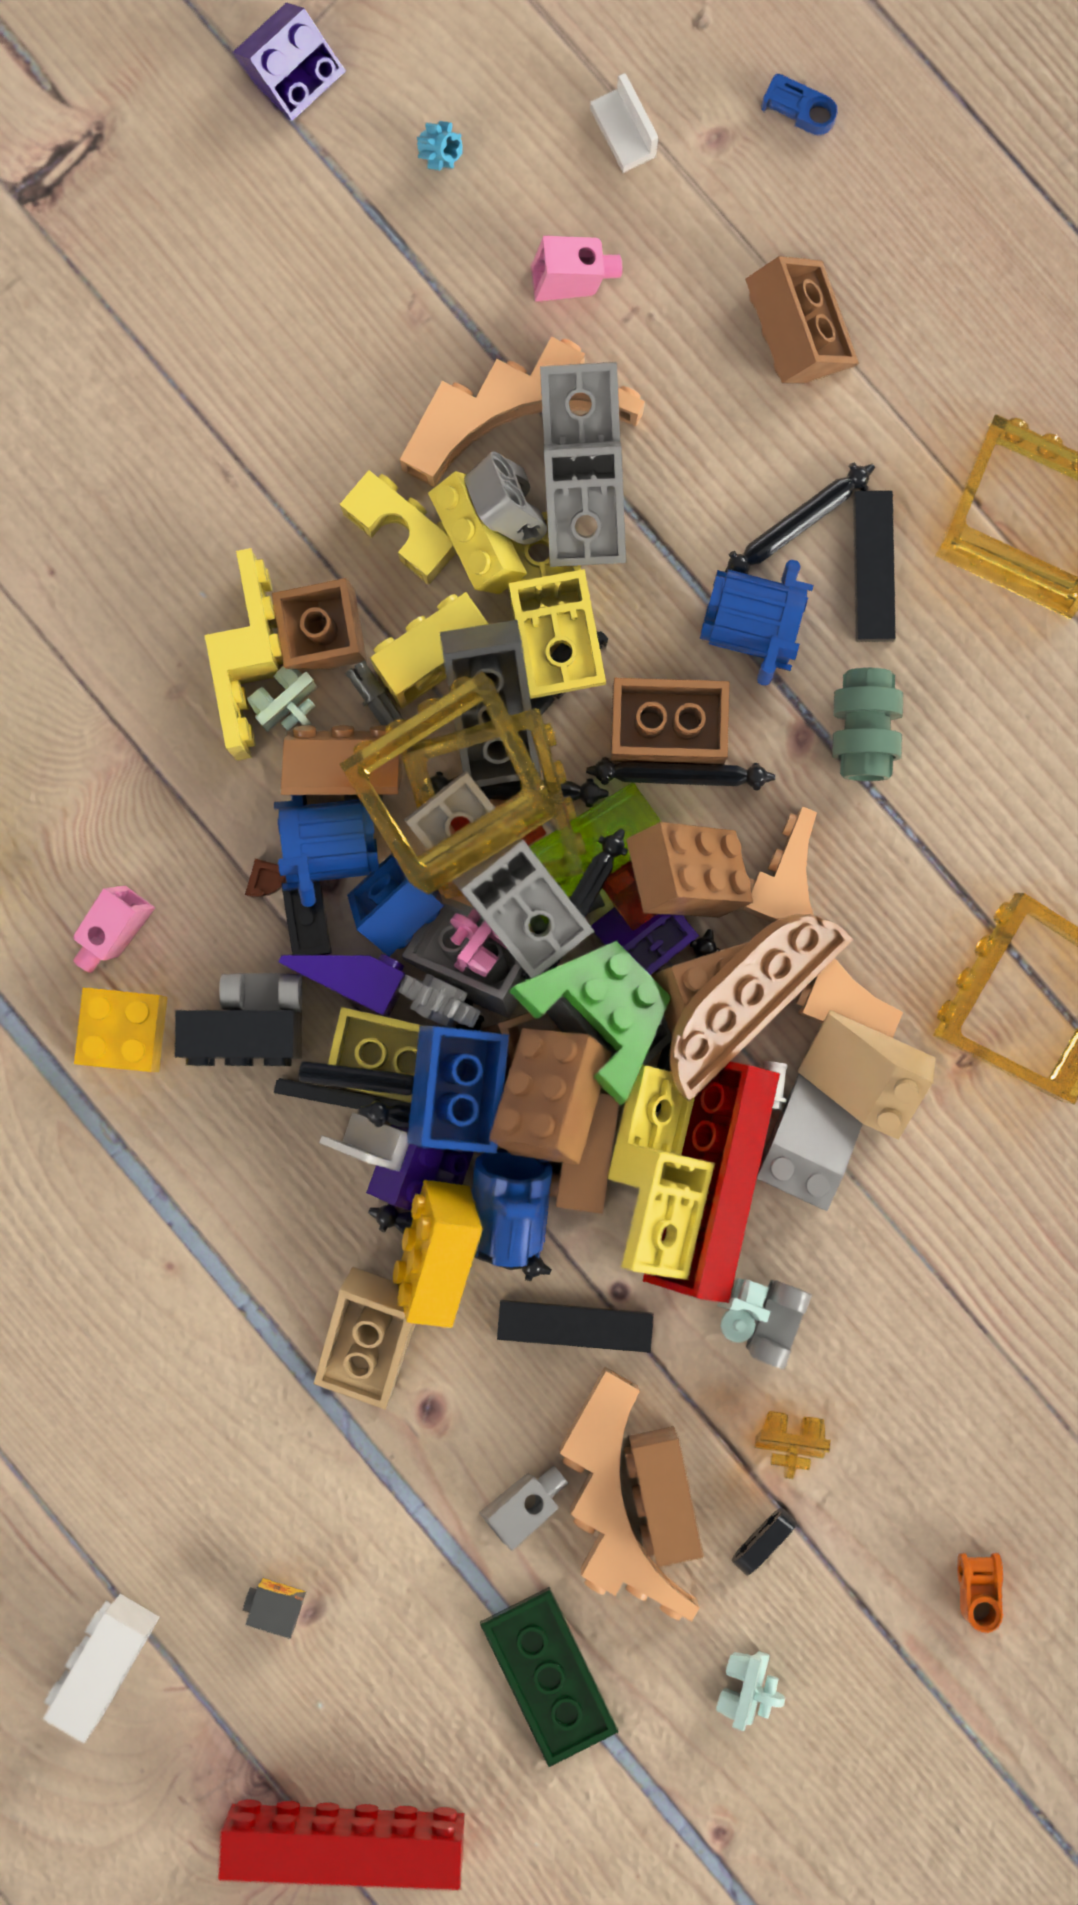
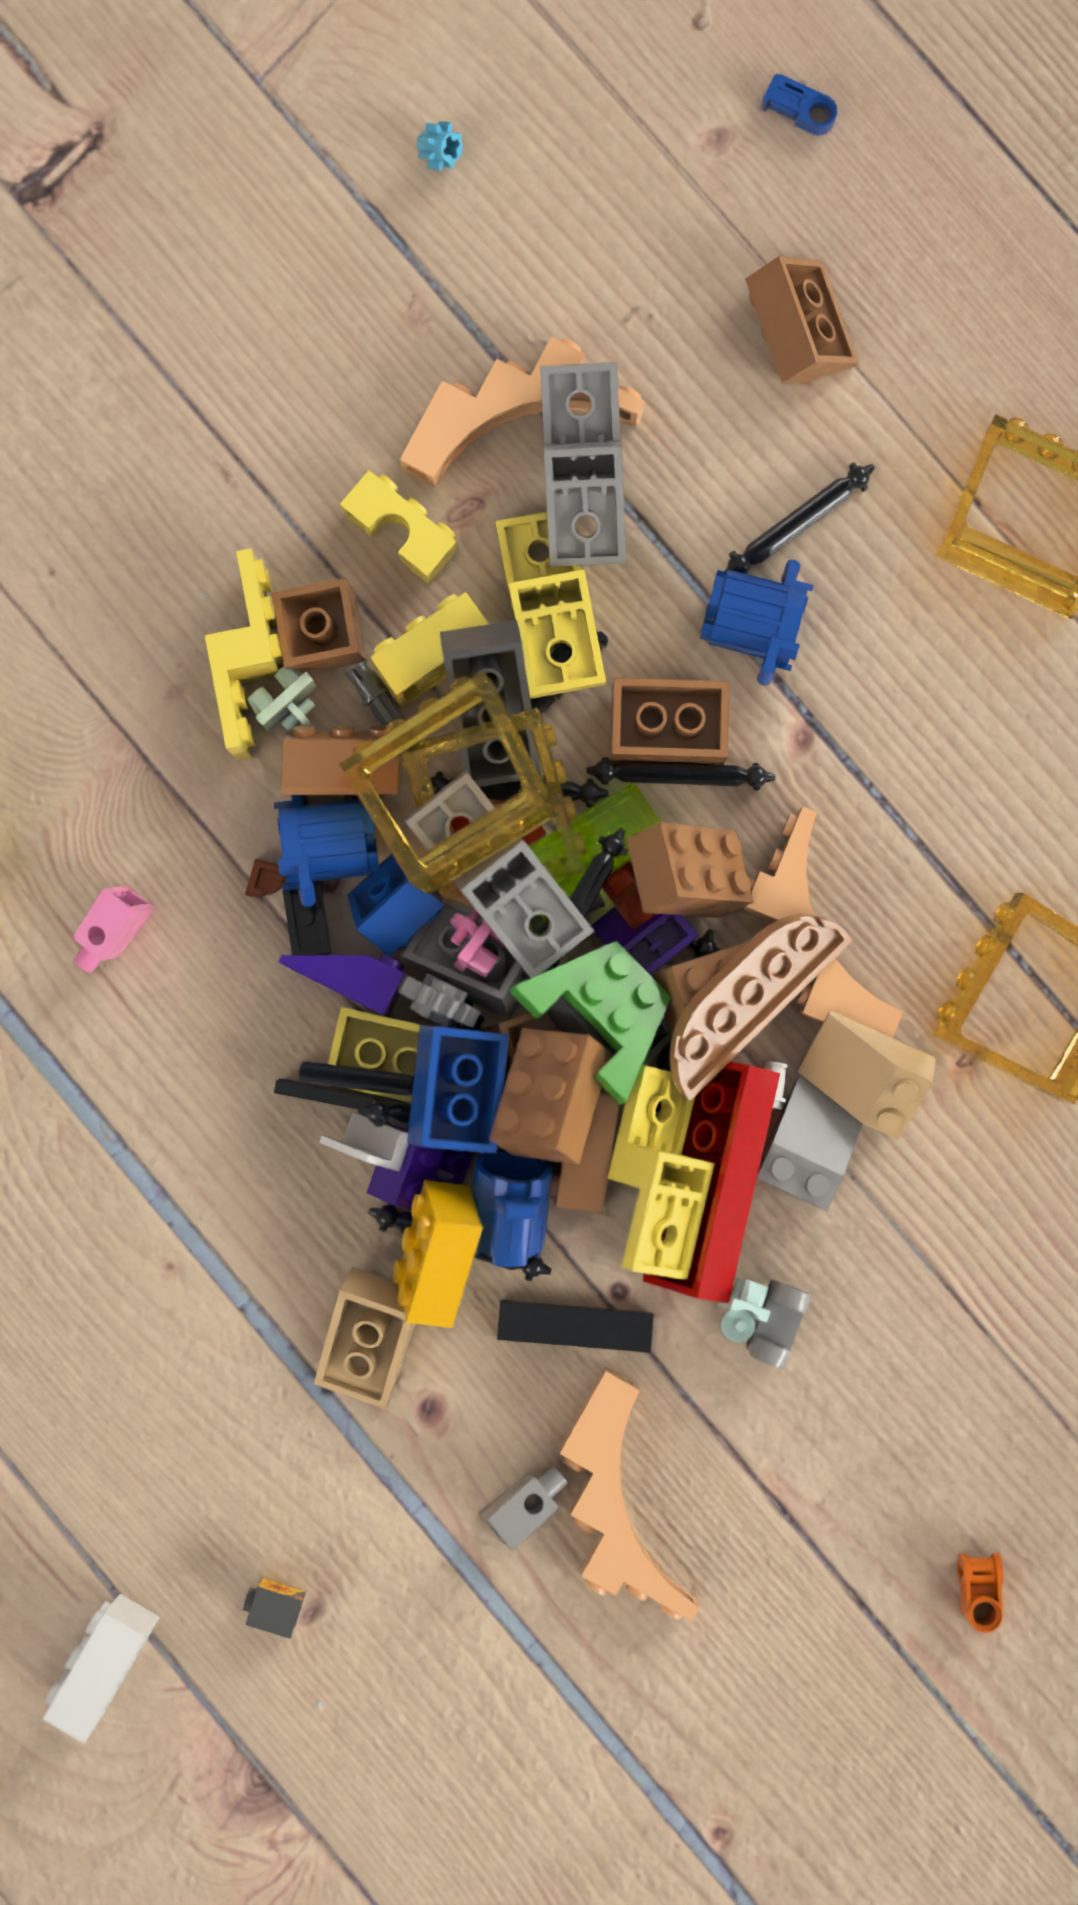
yellow brick [74,987,168,1072] -> none
black brick [175,1010,302,1066] -> none
red brick [218,1799,465,1891] -> none
light grey piece [220,973,303,1013] -> none
slope [232,2,346,121] -> none
light yellow brick [428,471,527,594] -> none
light grey piece [464,451,547,545] -> none
dark green tile [480,1587,619,1767] -> none
bright pink torso [531,236,622,302] -> none
white panel [590,73,658,173] -> none
medium nougat brick [624,1426,704,1568] -> none
light aqua hips [716,1651,785,1731] -> none
black beam [732,1508,797,1576] -> none
clear yellow hips [754,1411,831,1479] -> none
sand green piece [832,668,903,781] -> none
black tile [853,491,896,642] -> none

